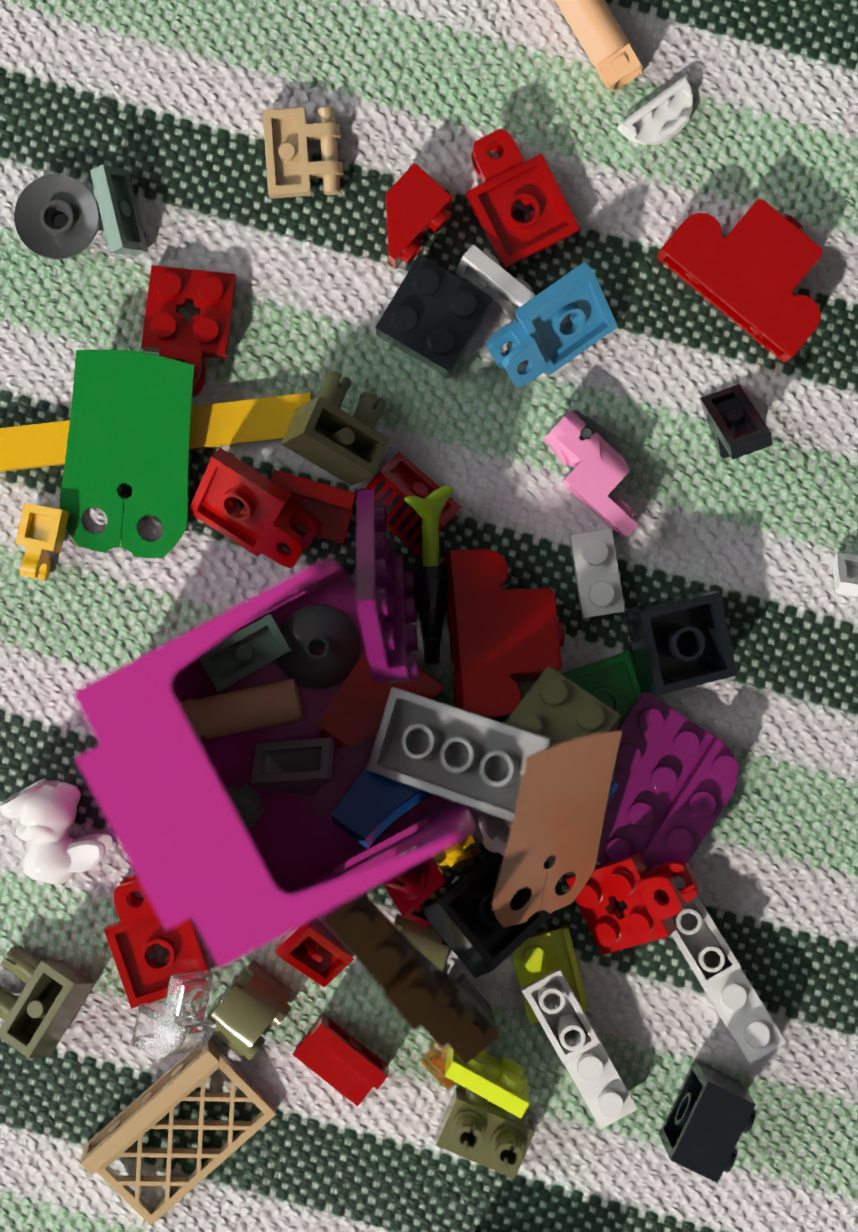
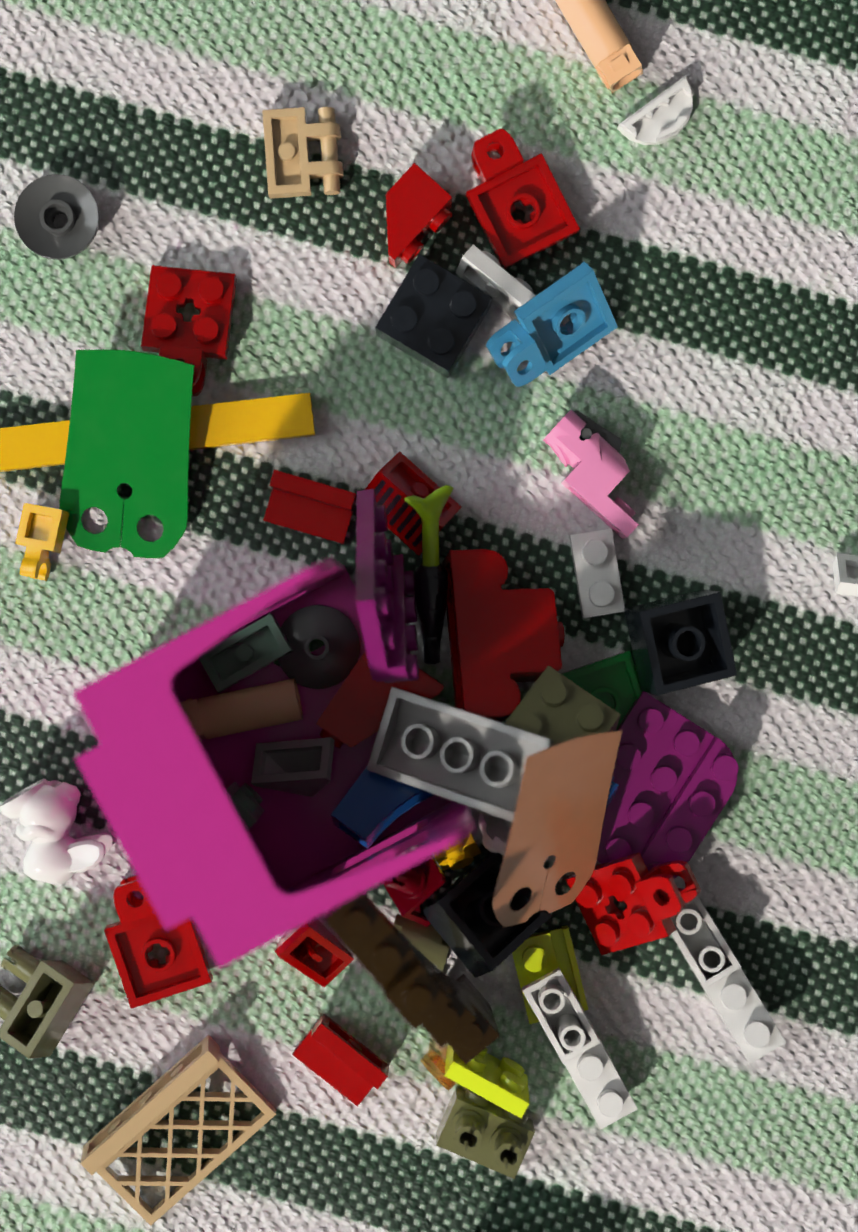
sand green plate [90,165,148,256] -> none
clear brick [131,971,216,1057] -> none
red plate [188,448,321,568] -> none
olive cylinder [201,960,292,1060] -> none
olive brick [281,371,390,486] -> none
red brick [656,199,823,363] -> none
black brick [659,1059,756,1183] -> none
black slope [700,384,773,460] -> none

